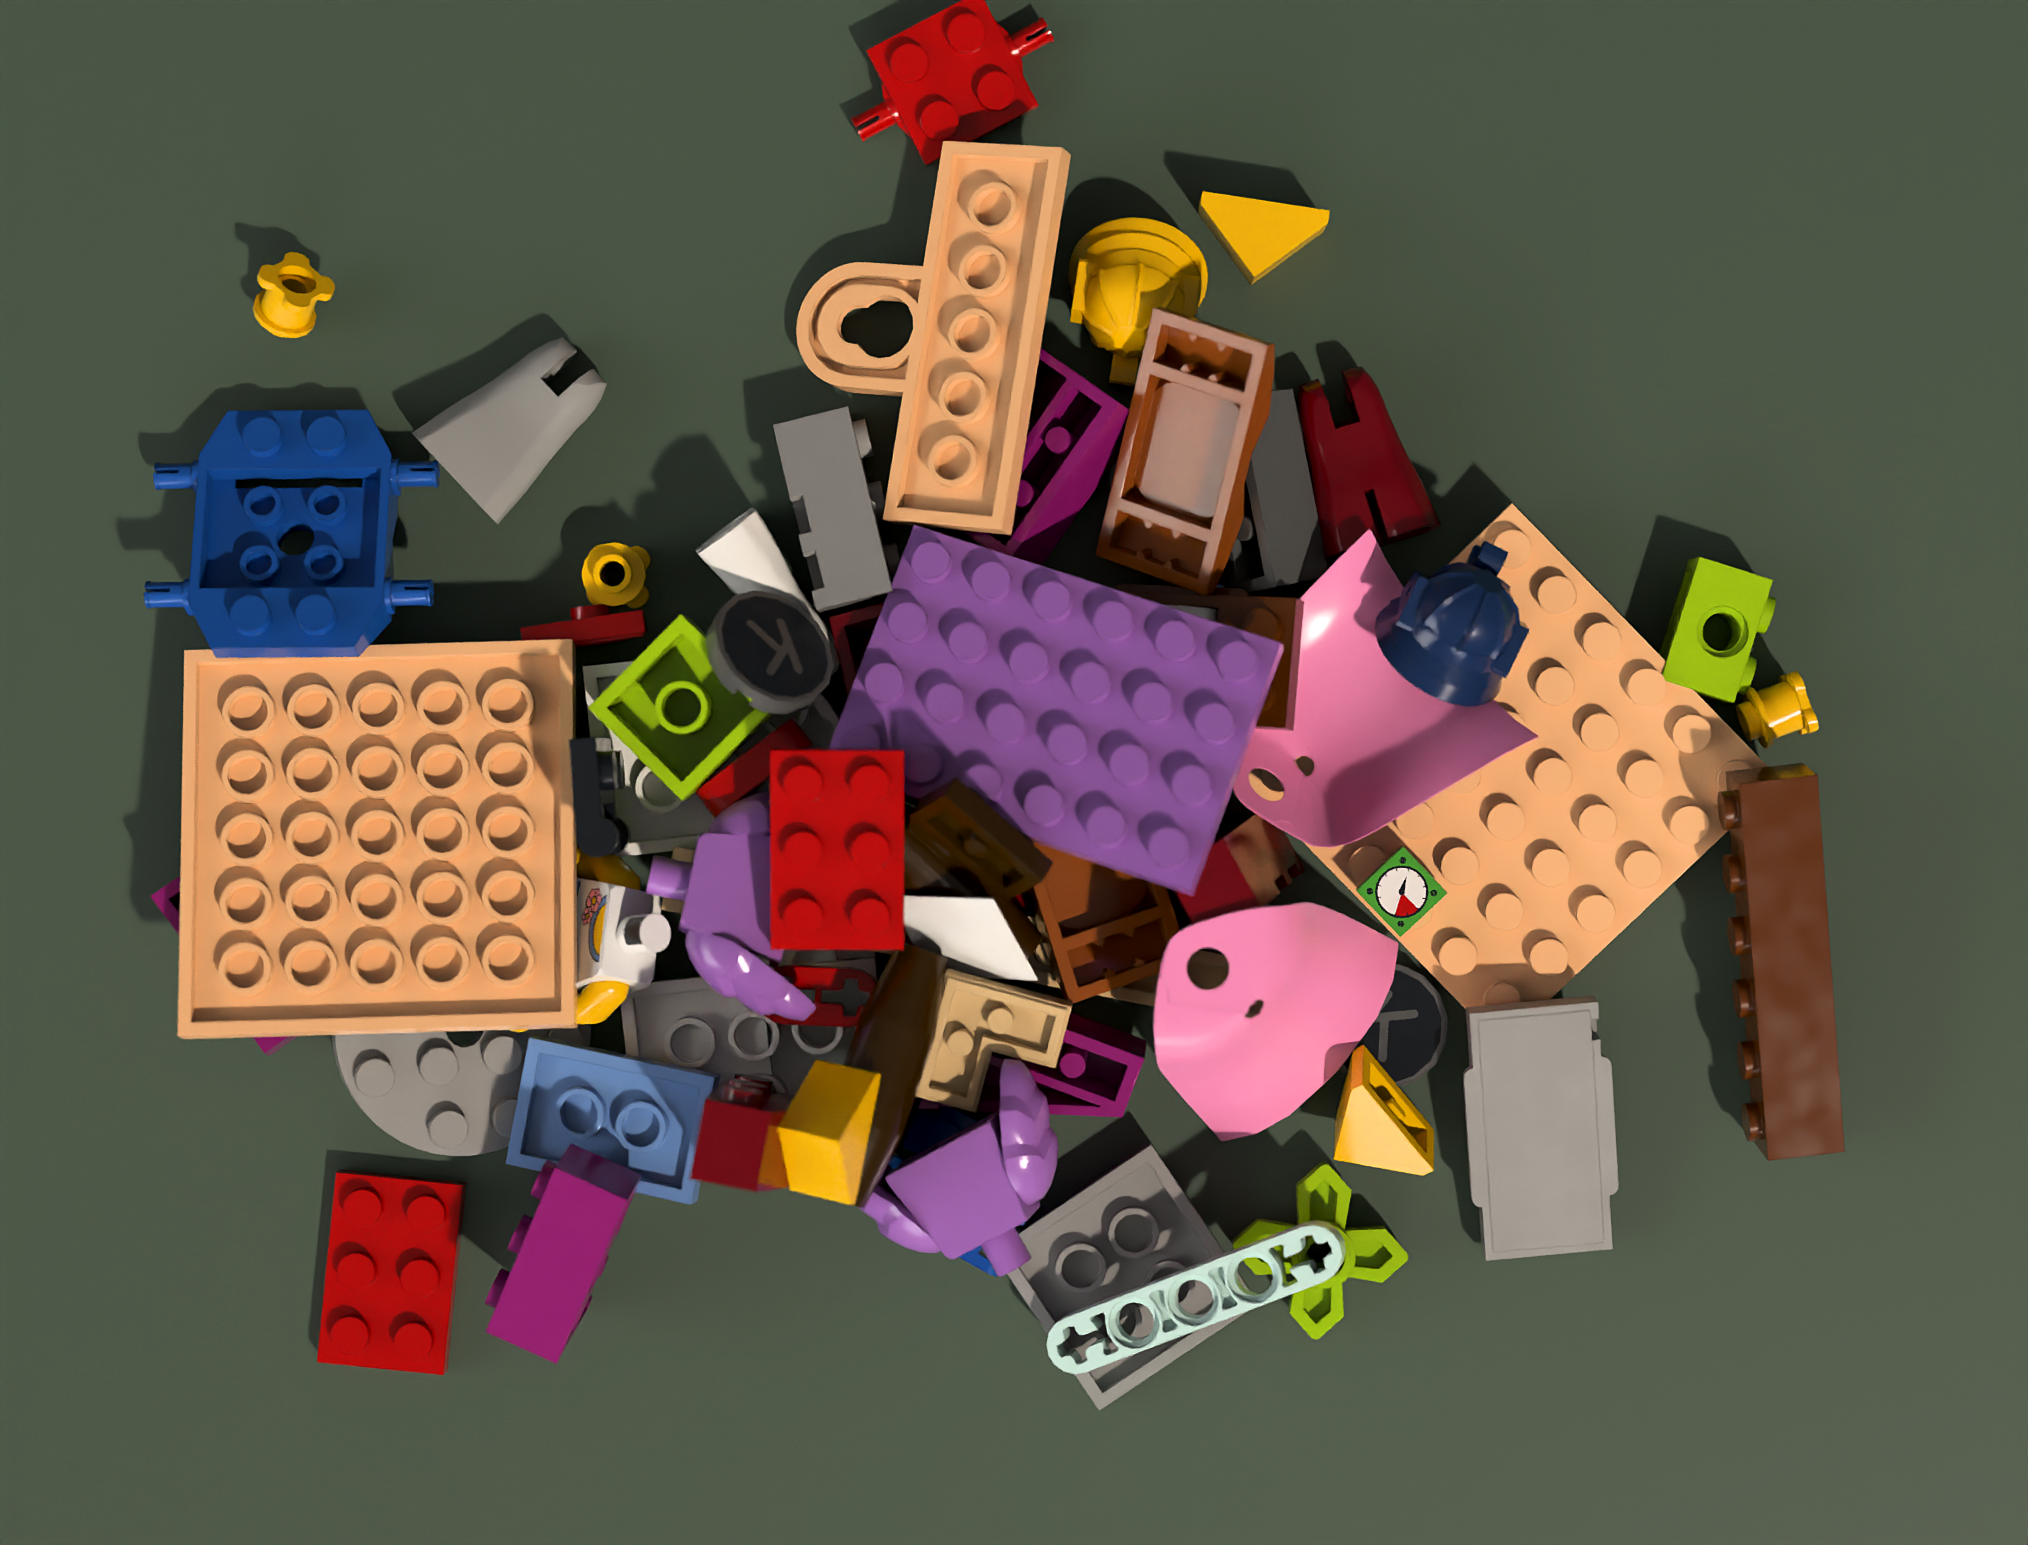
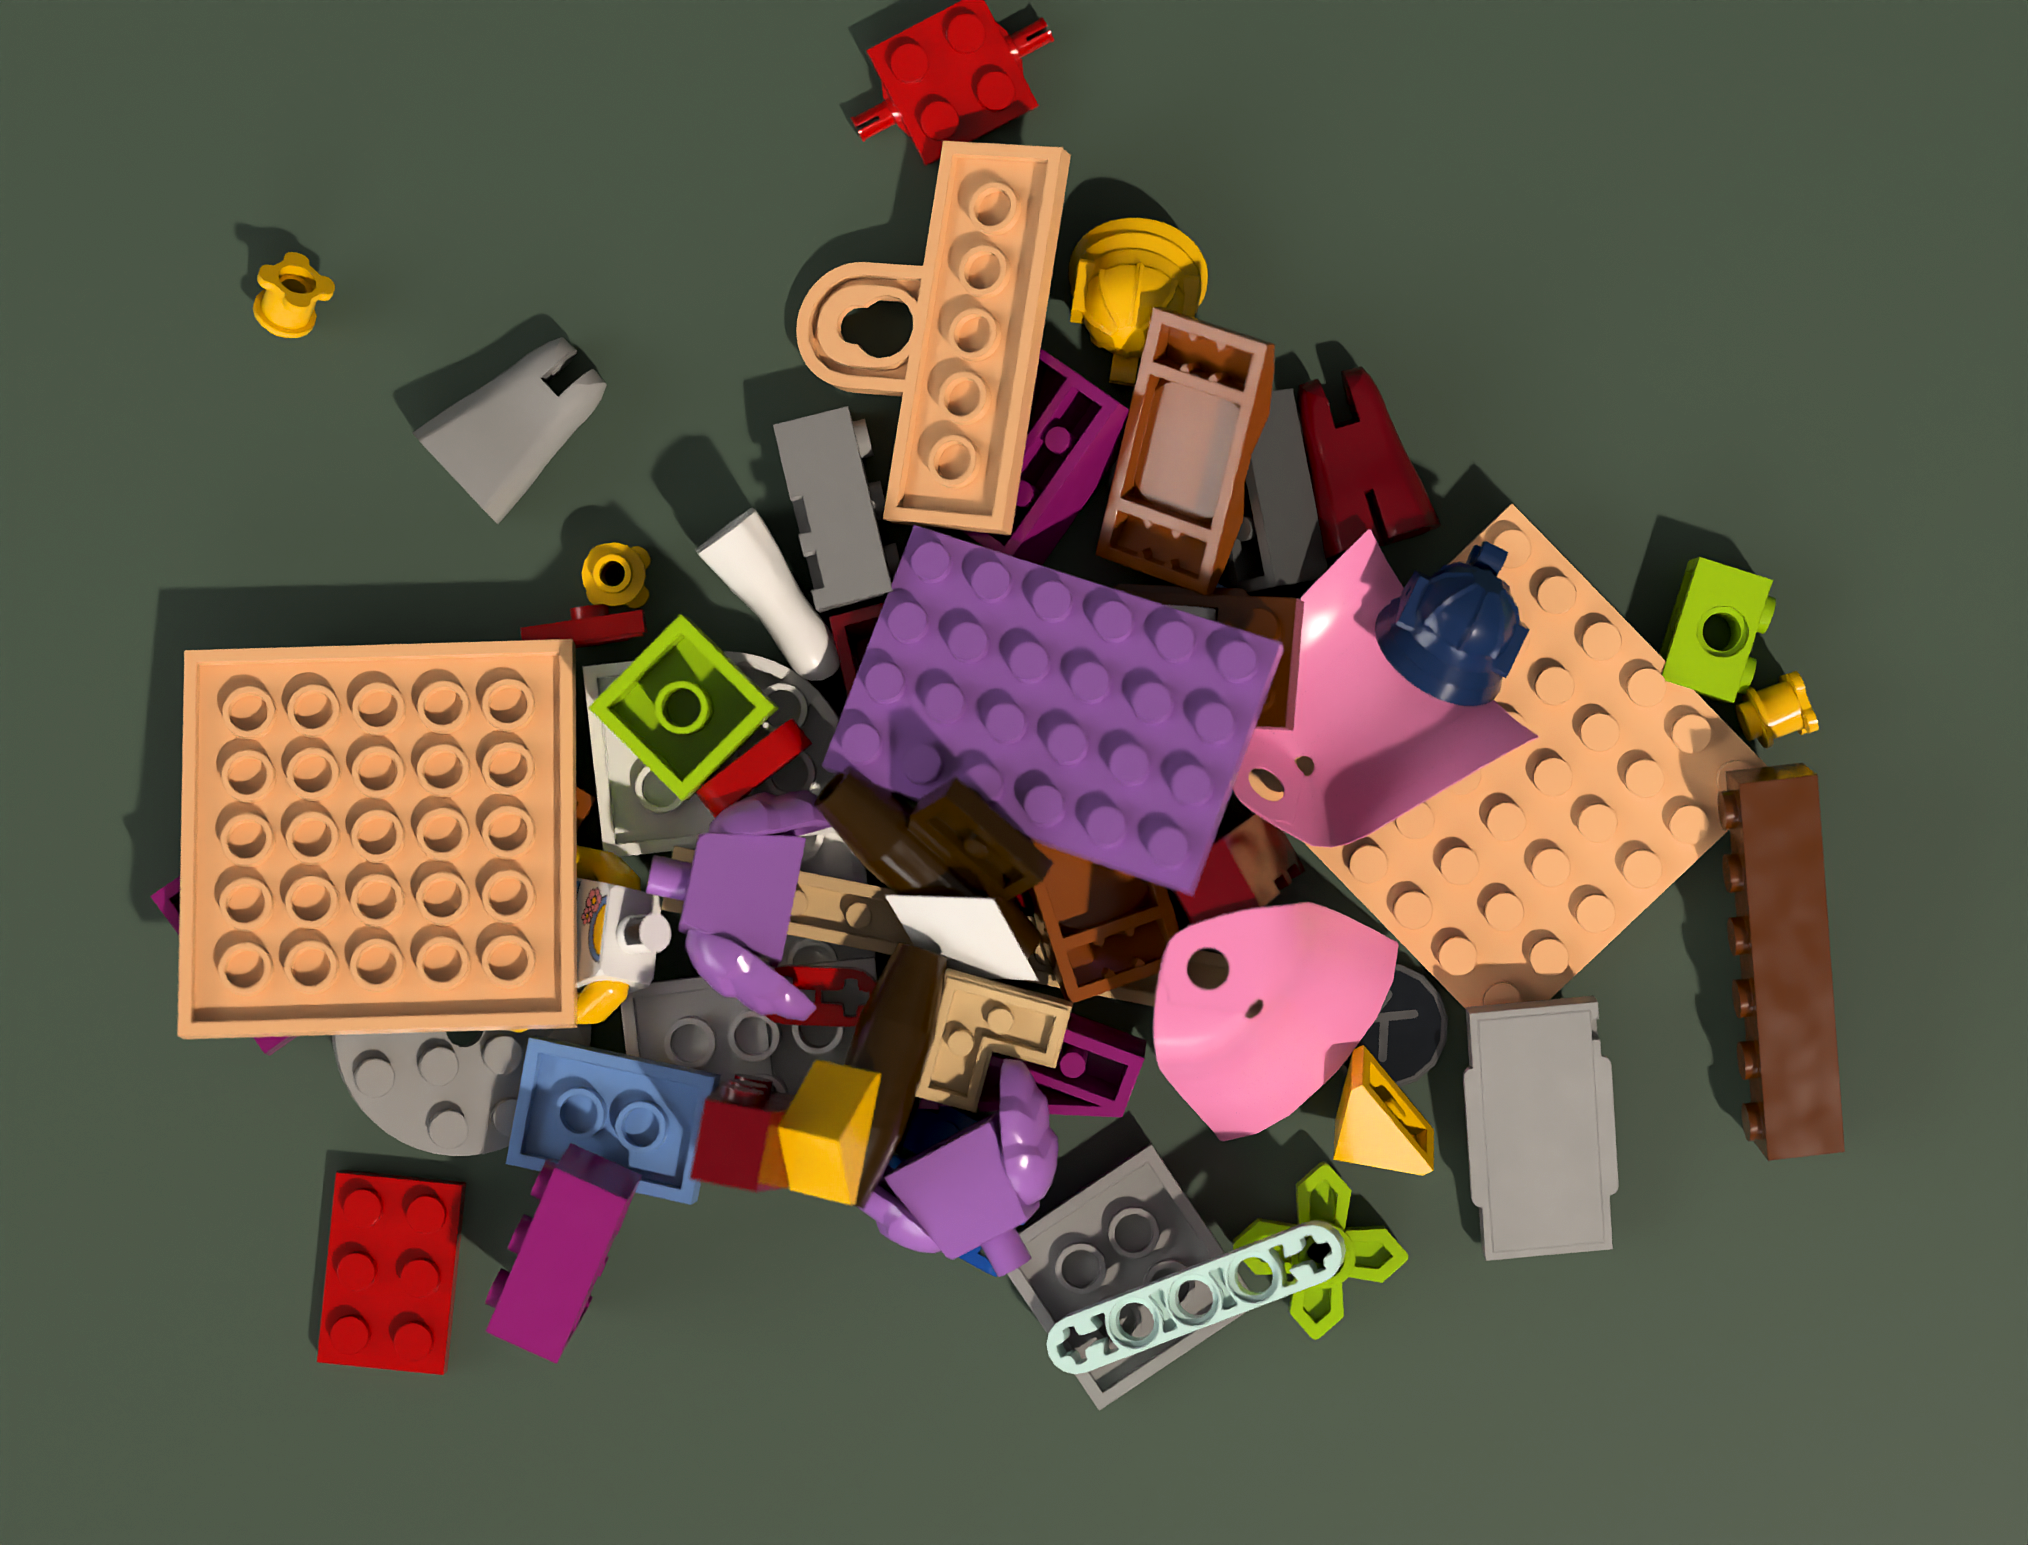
blue piece [144,410,440,658] -> none
black plate [569,737,631,858] -> none
tile [705,591,834,715] -> none
red plate [770,748,904,950] -> none
yellow slope [1198,191,1330,285] -> none
tile [1355,845,1447,937] -> none

